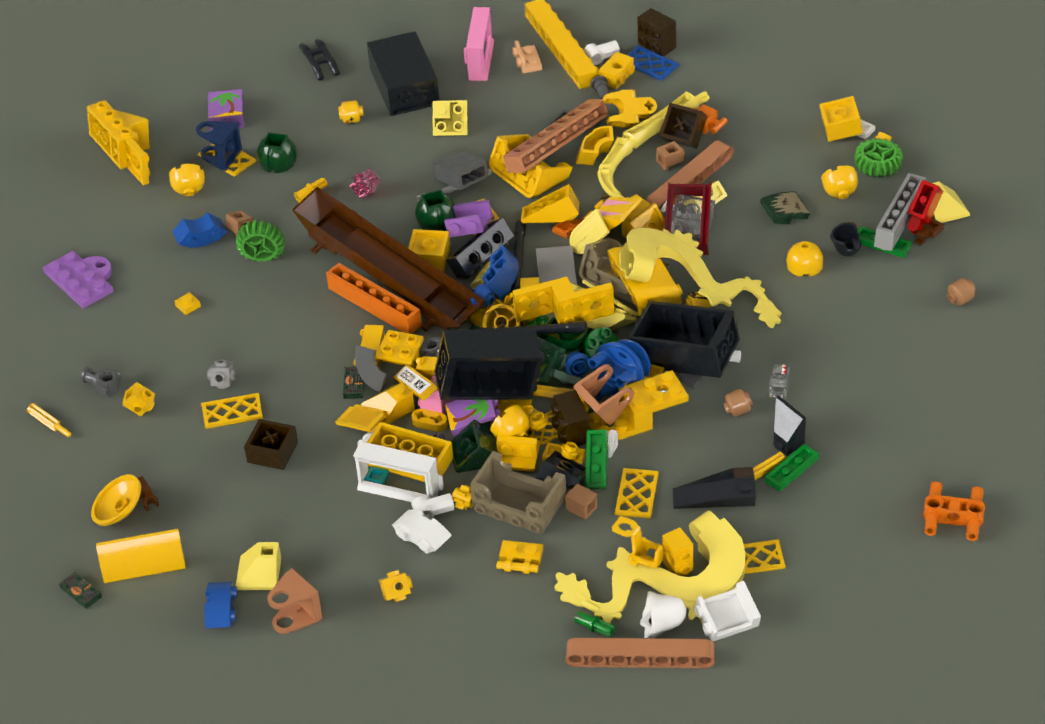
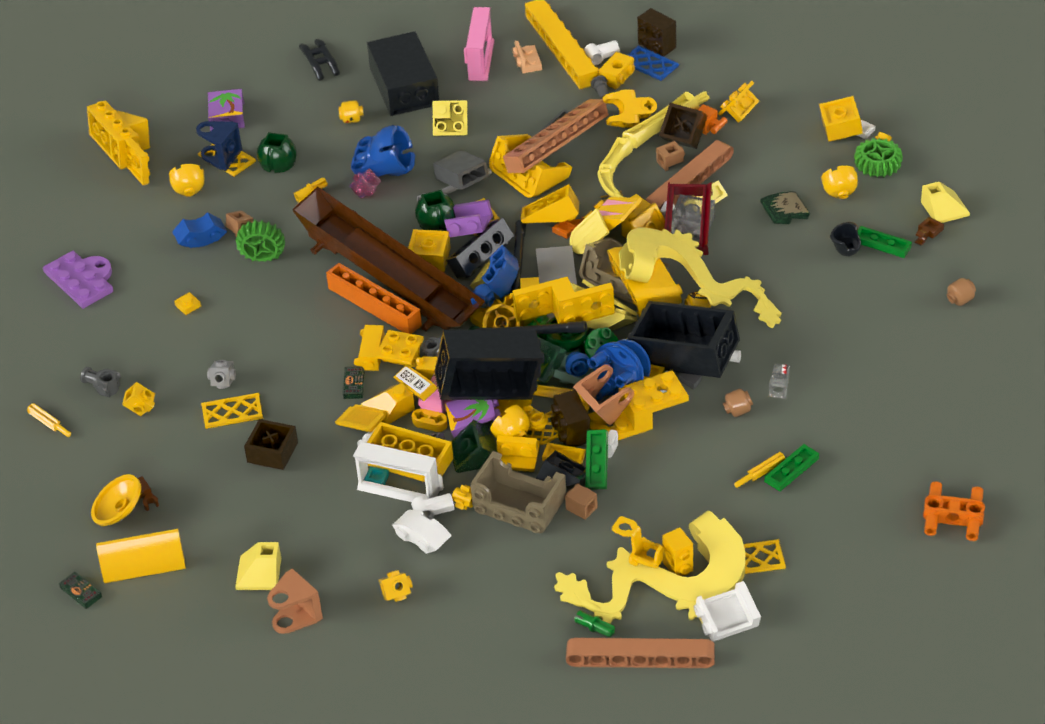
blue brick [205,581,238,628] -> none
dark grey tile [355,345,388,392] -> none
yellow plate [496,540,544,574] -> none
yellow plate [561,442,580,460] -> none
yellow brick [576,126,614,165] -> none
yellow window [615,468,659,518] -> none
white piece [640,591,686,639] -> none
black wedge [673,467,756,509] -> none
slope [773,396,806,456] -> none
yellow cylinder [786,241,823,277] -> none
light grey brick [874,173,926,251] -> none
red brick [907,180,944,234] -> none
none -> blue piece [351,125,415,183]
none -> yellow bracket [718,81,759,123]

